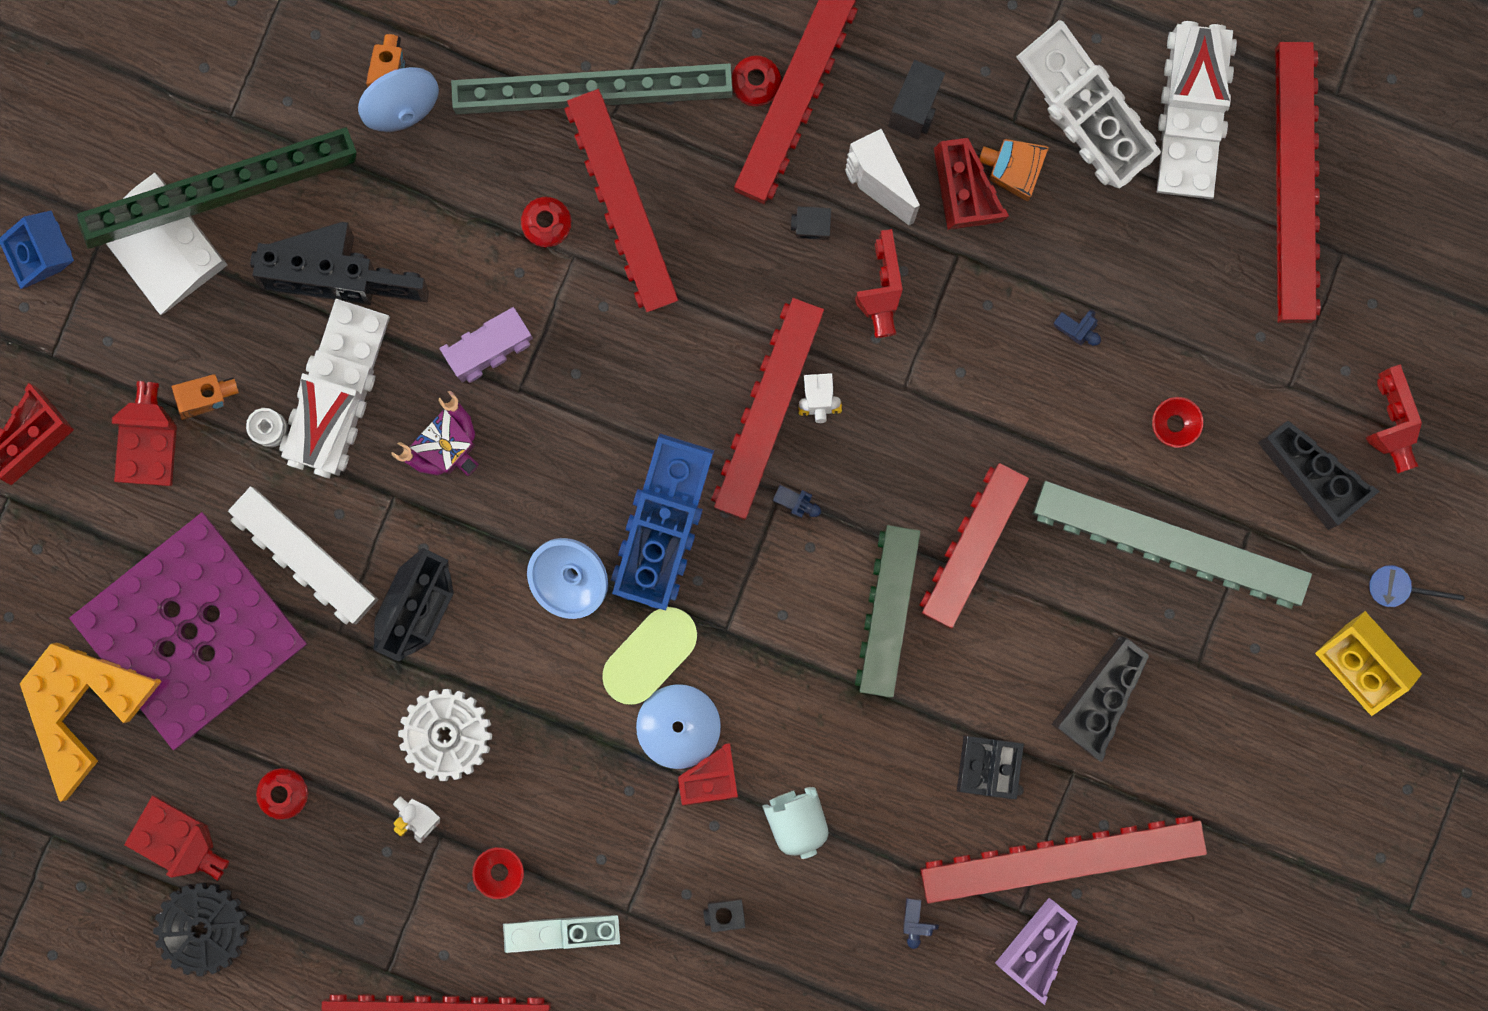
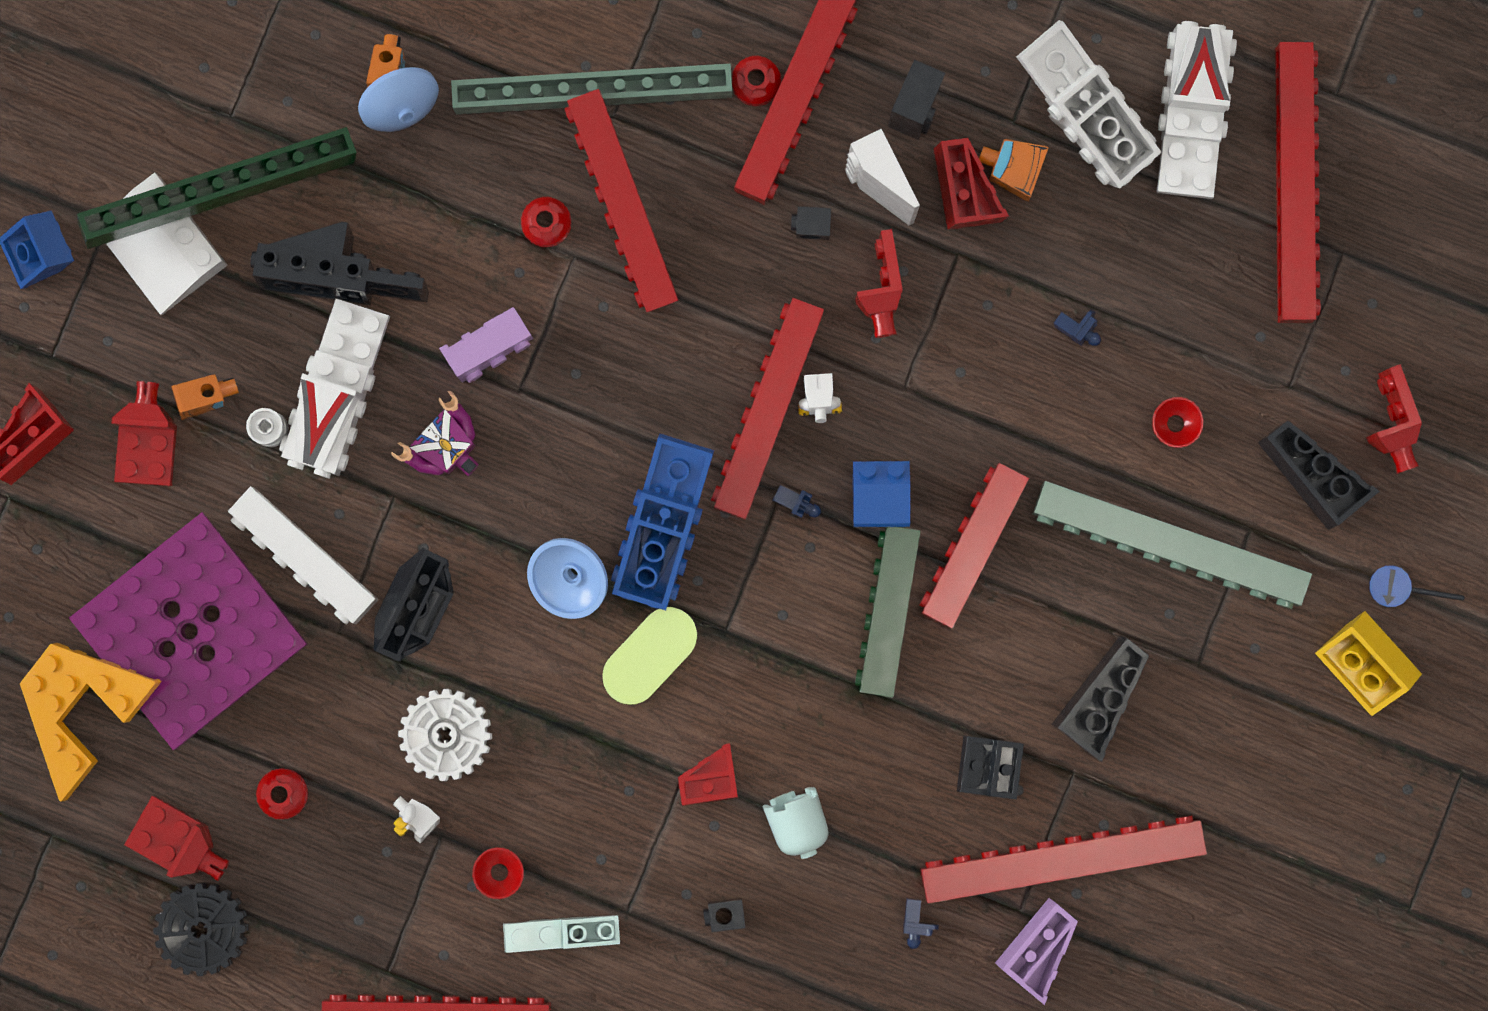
light blue dish [636,685,721,769] -> none
none -> blue slope [852,461,910,527]

